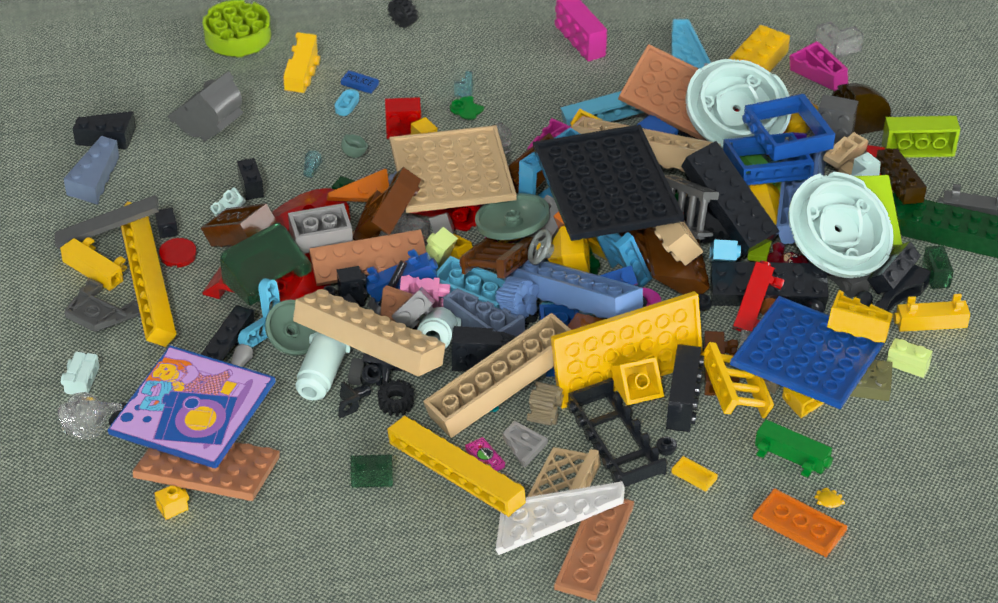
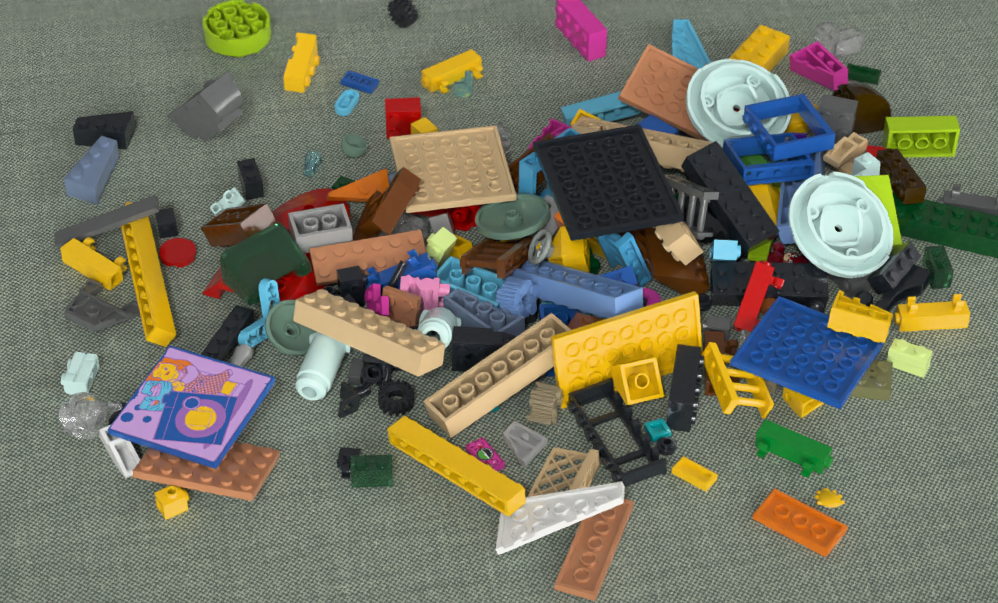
brick [391,287,435,329] -> none
green plate [450,96,484,120] -> none
none -> white slope [99,425,140,479]
none -> black plate [337,447,361,479]
none -> dark pink plate [364,284,389,317]
none -> yellow brick [421,49,483,94]
none -> teal plate [644,418,671,443]
none -> dark grey brick [702,315,731,341]
none -> dark green plate [847,63,881,85]

